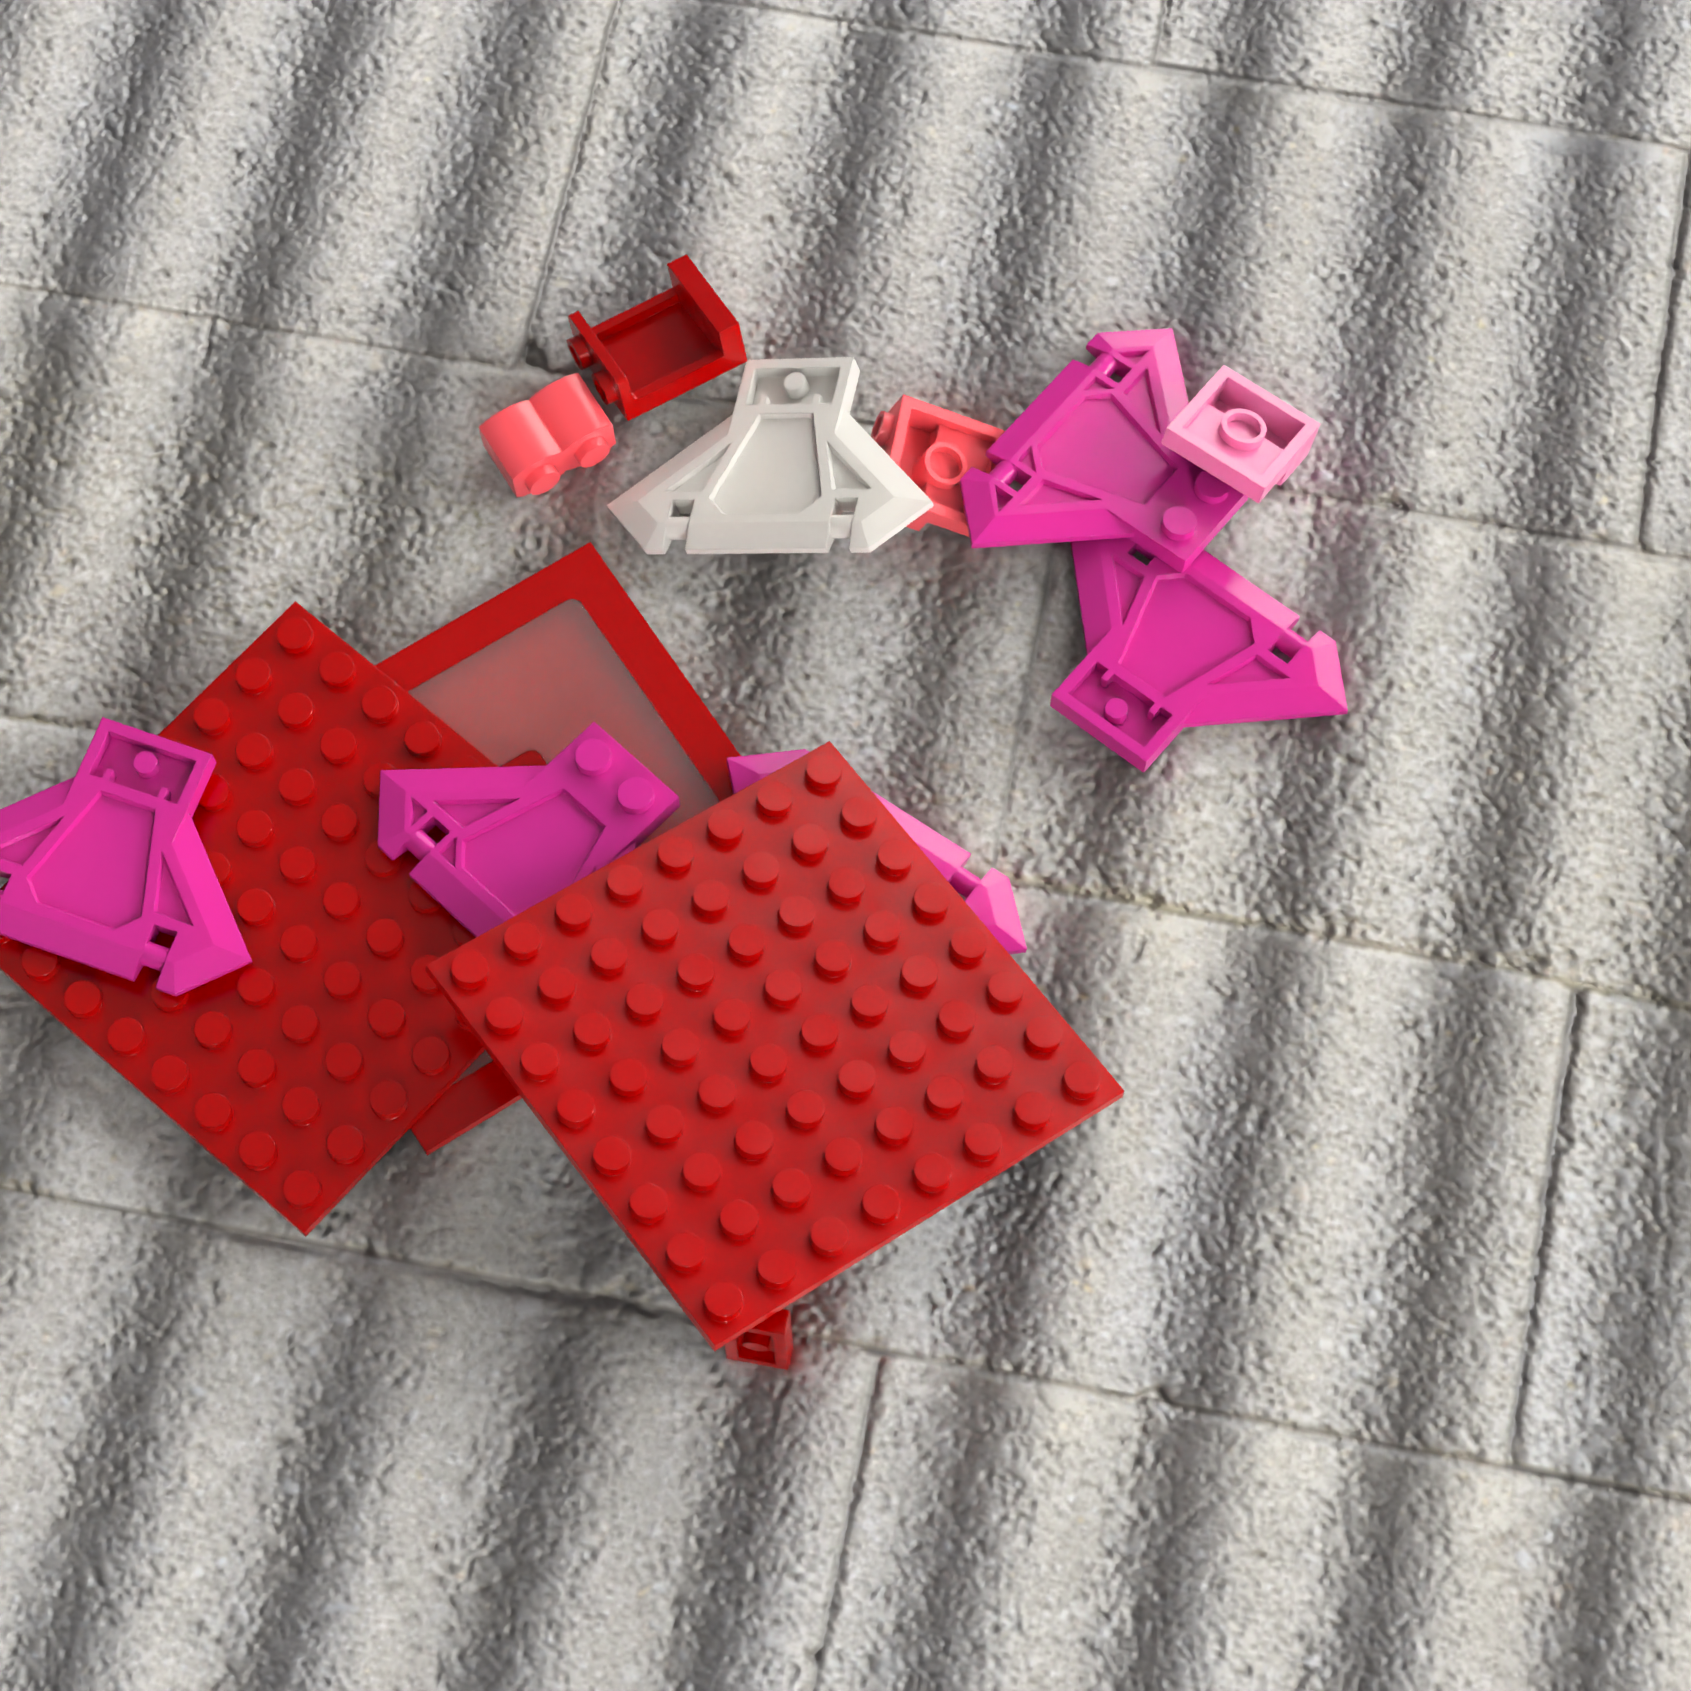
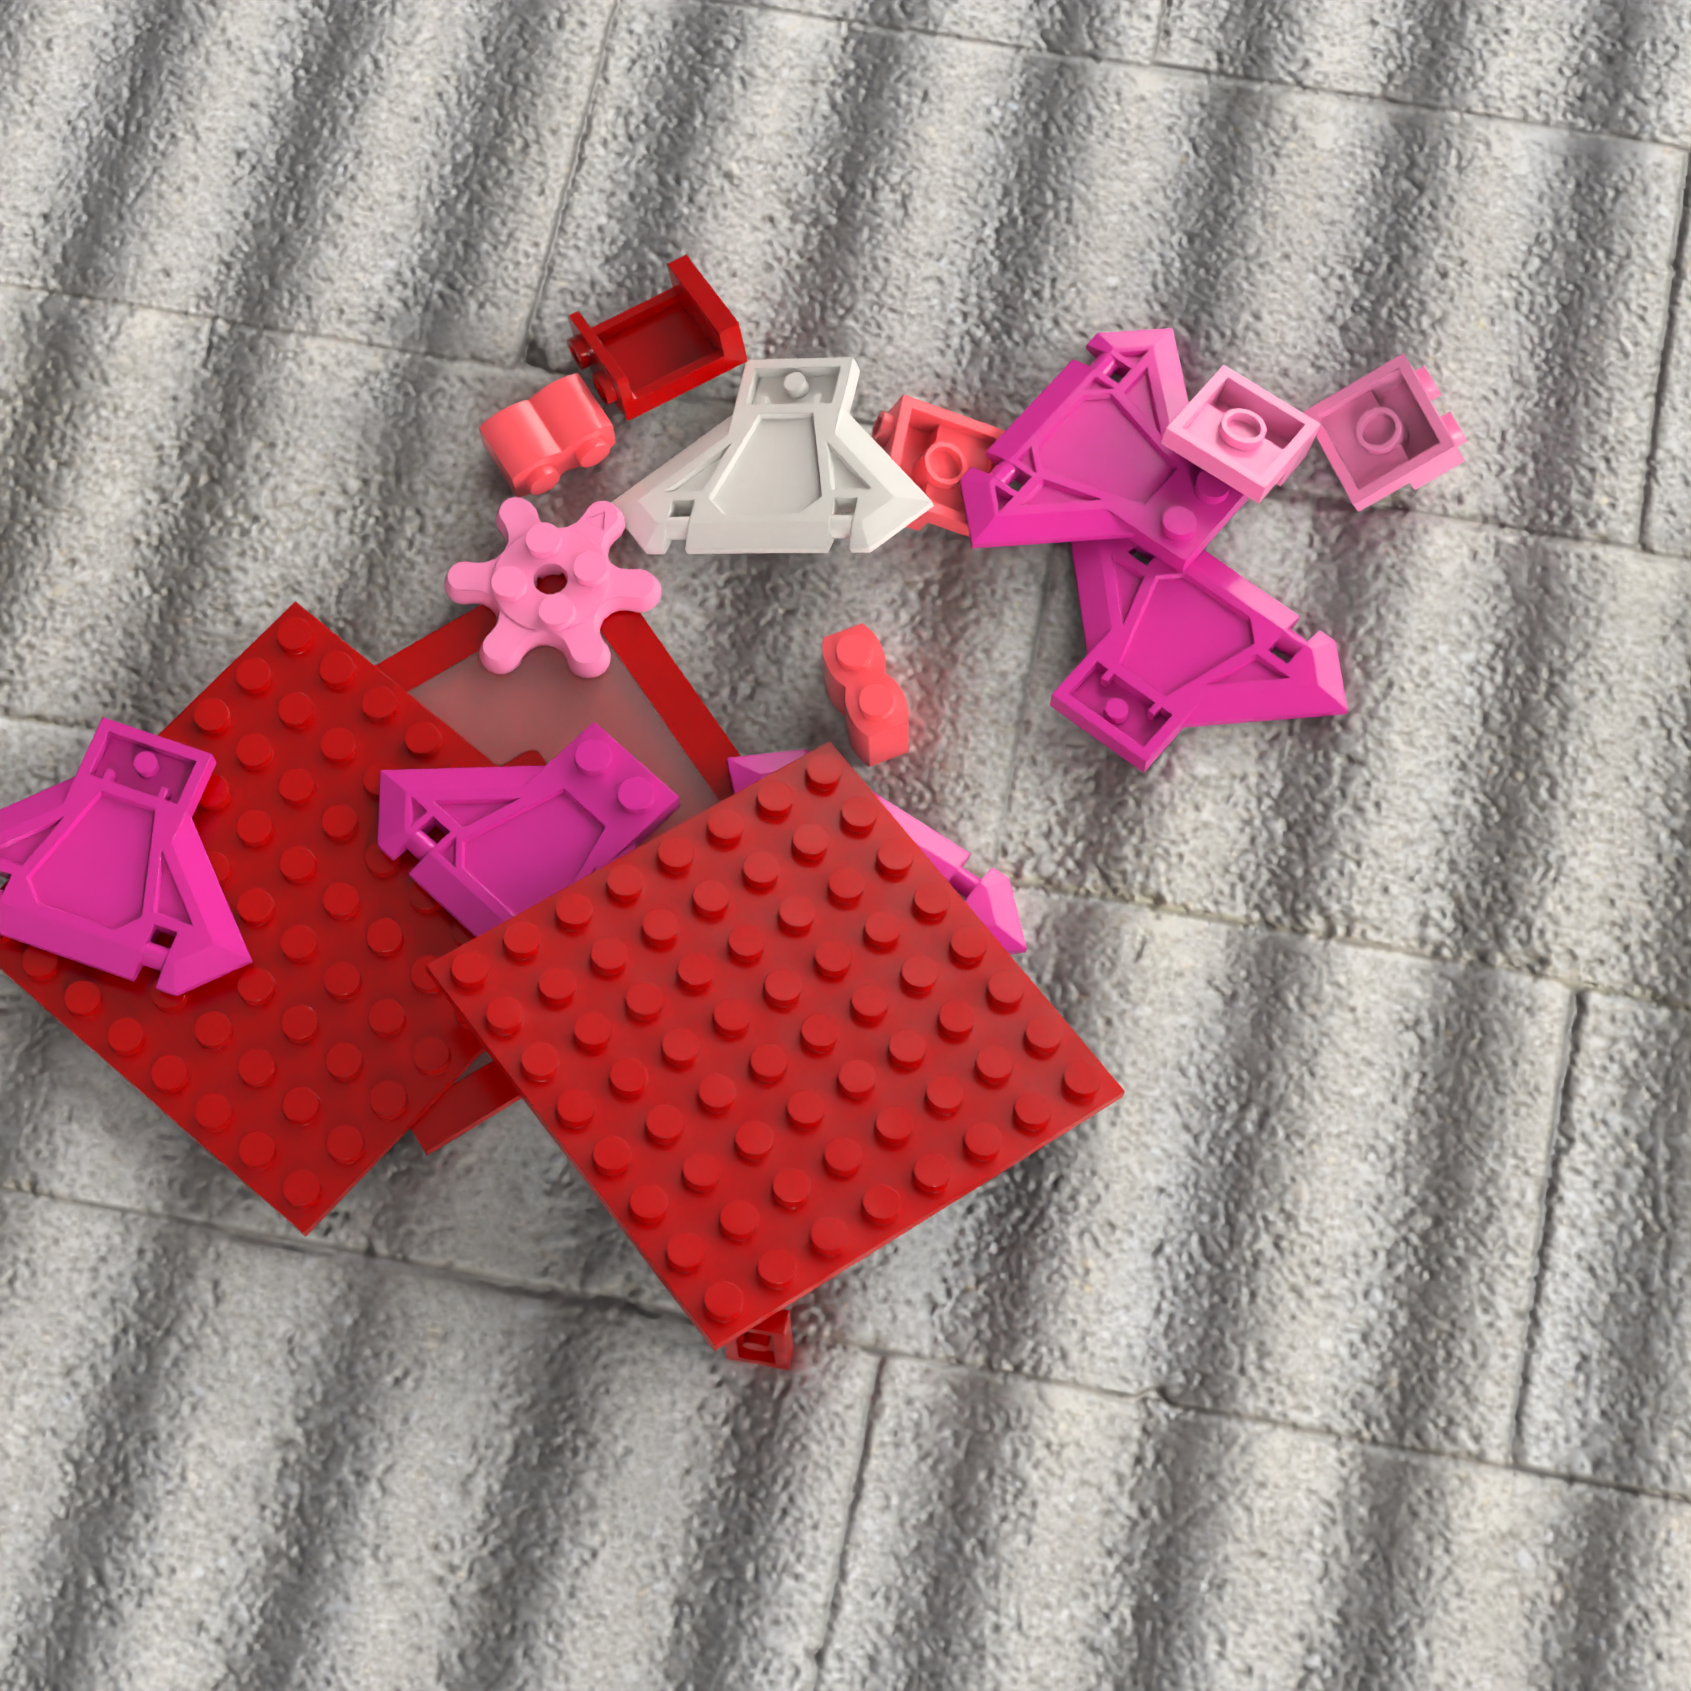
none -> bright pink plate [444,497,662,678]
none -> coral brick [822,623,909,767]
none -> bright pink plate [1303,353,1467,512]

